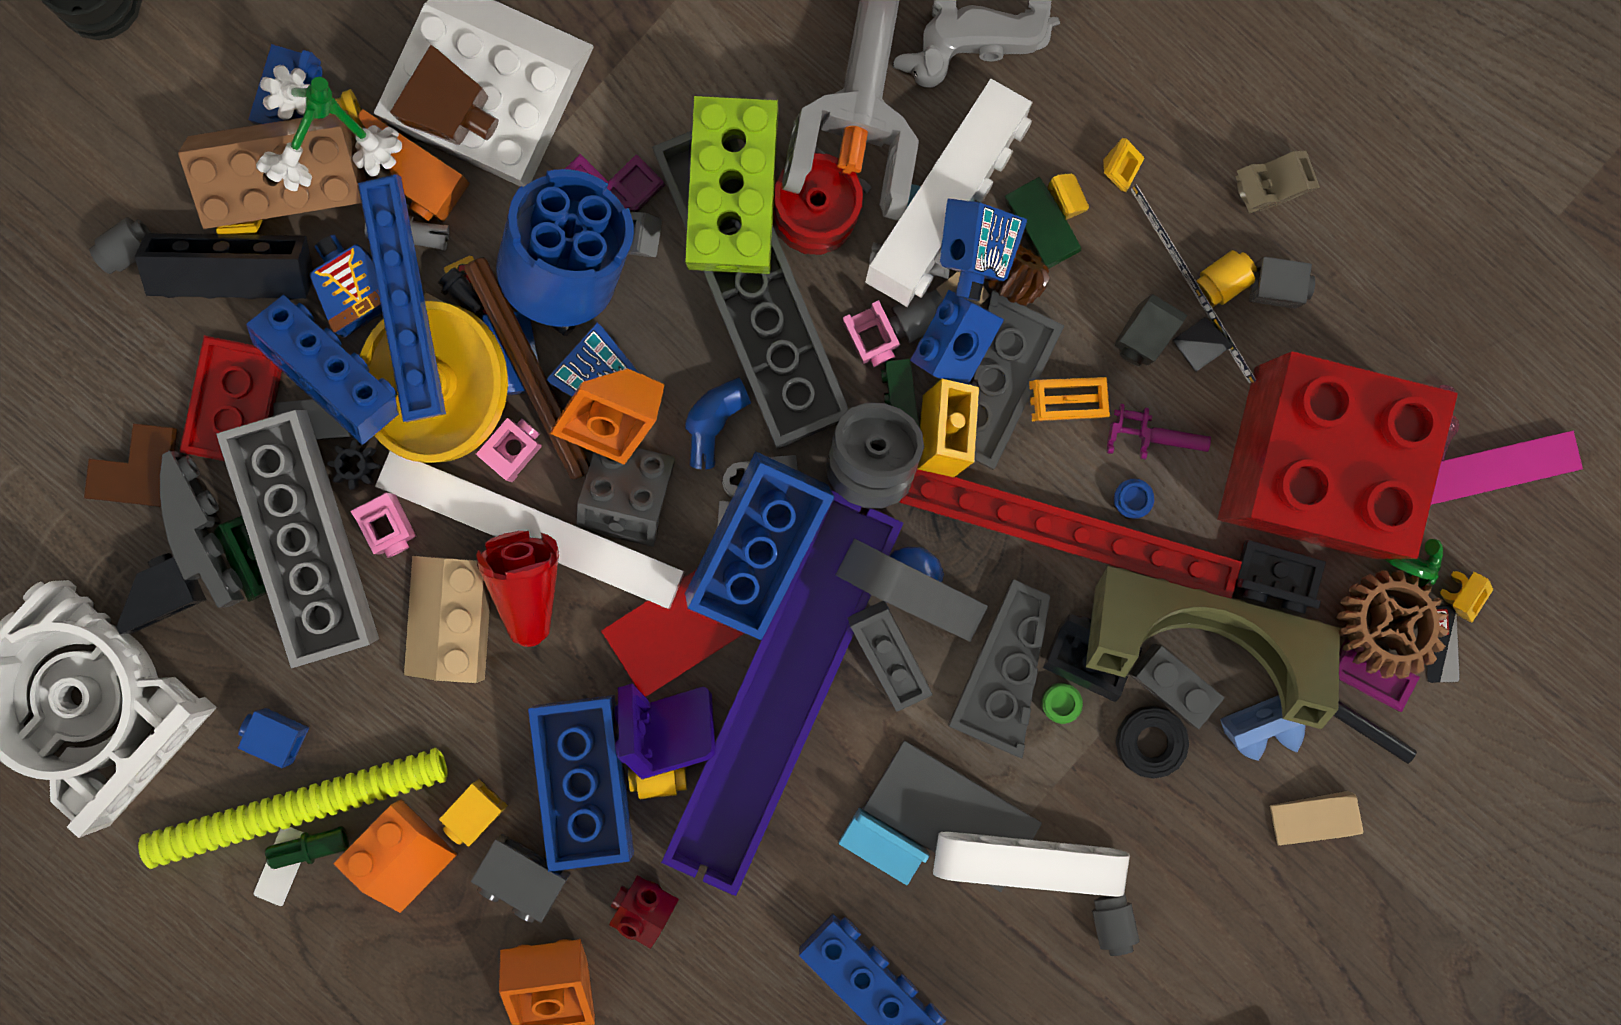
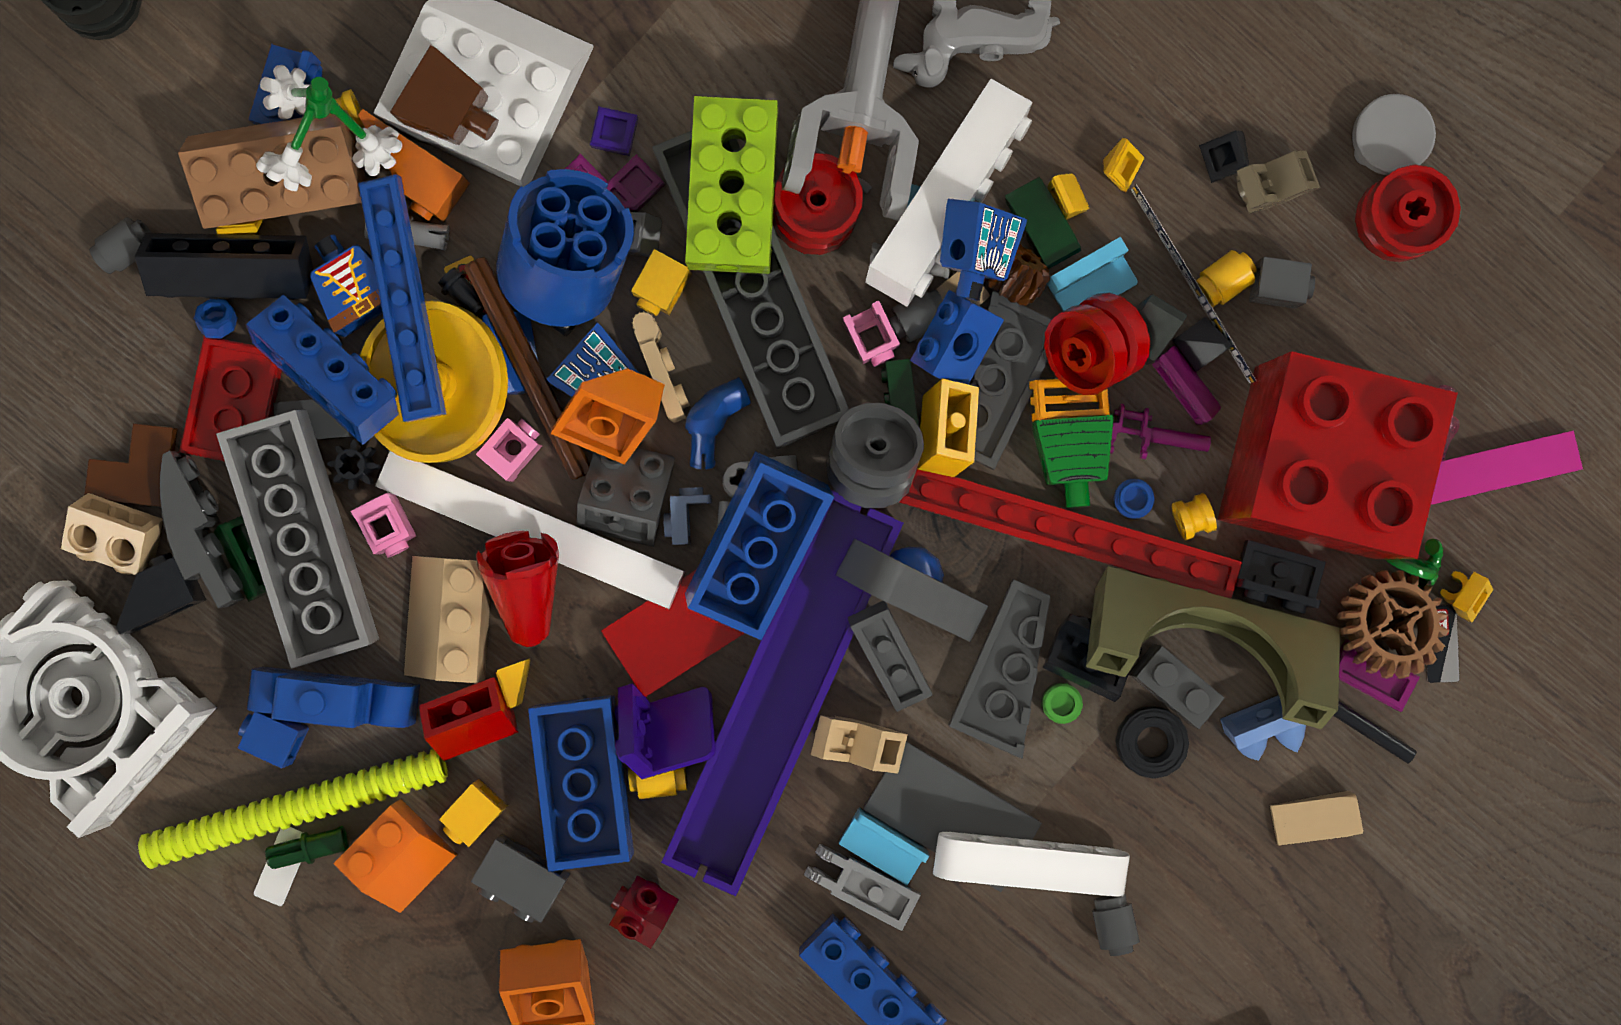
none -> tan brick [61,493,163,575]
none -> blue tile [194,299,238,338]
none -> blue brick [247,667,420,728]
none -> red brick [419,677,519,761]
none -> yellow slope [496,658,530,708]
none -> dark purple tile [590,106,638,156]
none -> yellow brick [631,249,692,316]
none -> tan hinge [631,311,690,423]
none -> sand blue bracket [664,487,713,545]
none -> light grey hinge [804,844,921,931]
none -> tan brick [811,715,908,774]
none -> green torso [1032,415,1113,508]
none -> red wheel [1044,292,1150,395]
none -> medium azure panel [1047,237,1138,311]
none -> magenta slope [1152,346,1221,425]
none -> yellow wheel [1171,493,1217,540]
none -> black slope [1199,130,1249,183]
none -> light grey tile [1352,94,1436,175]
none -> red wheel [1355,165,1461,262]

